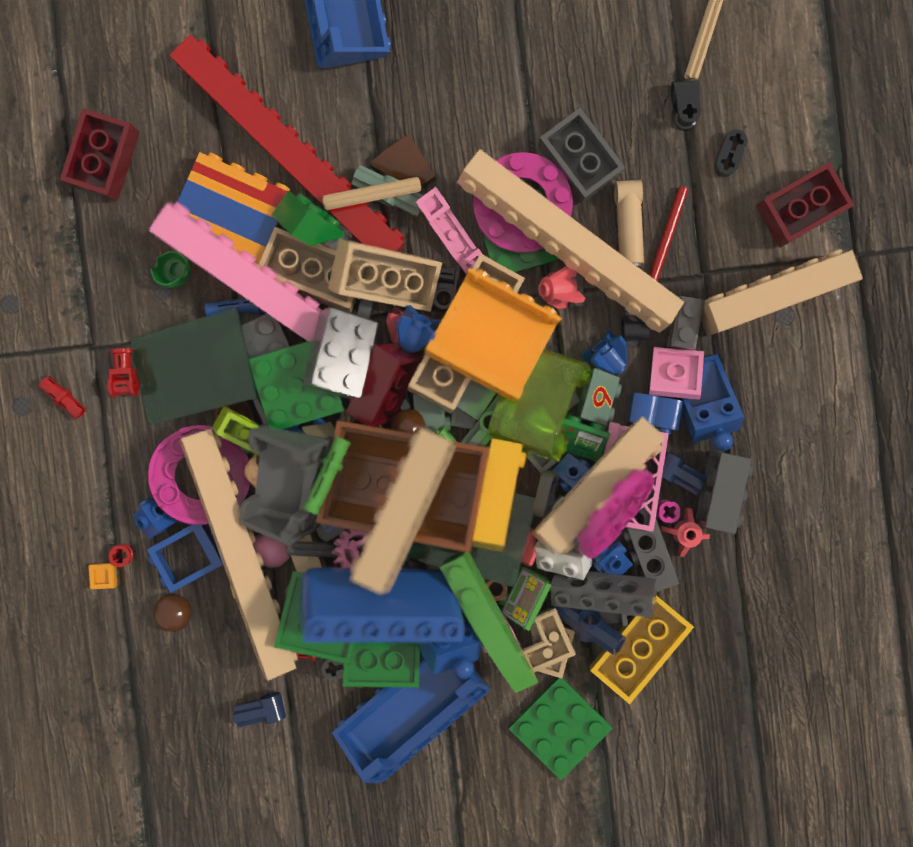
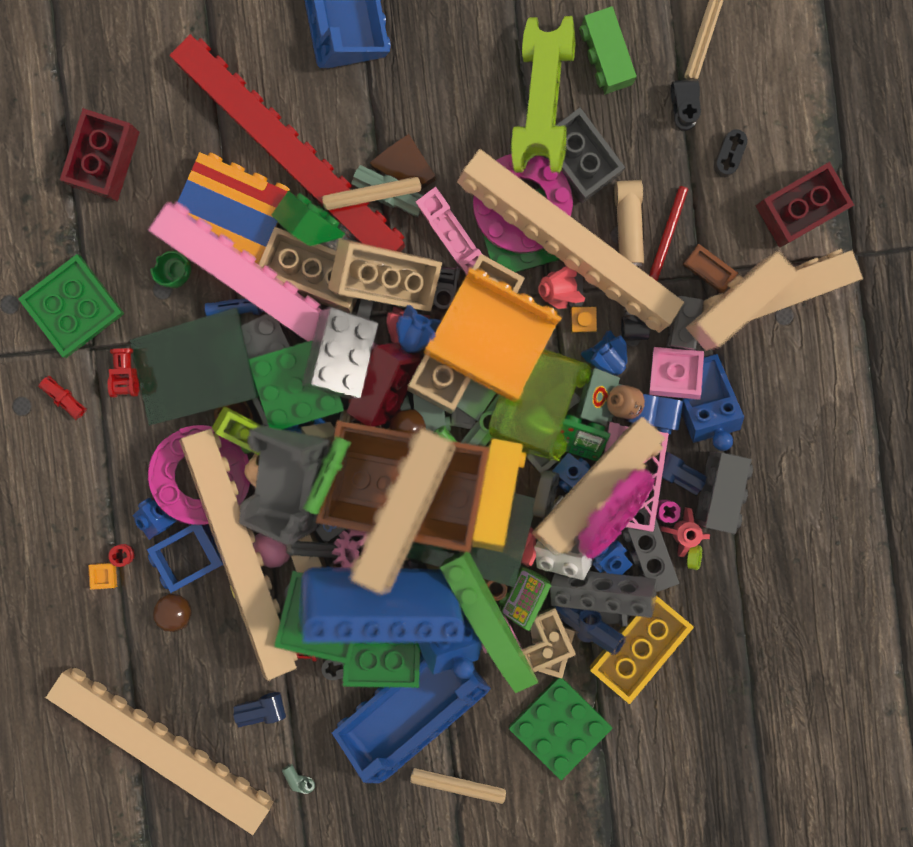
none -> green plate [18,254,124,358]
none -> tan brick [46,667,274,835]
none -> sand green arm [281,764,315,794]
none -> tan axle [410,768,506,804]
none -> lime piece [511,16,576,173]
none -> light orange plate [571,307,597,333]
none -> bright green brick [579,6,637,94]
none -> medium nougat head [607,385,645,419]
none -> dark orange tile [683,244,738,293]
none -> tan brick [686,252,800,350]
none -> lime tile [687,545,702,570]

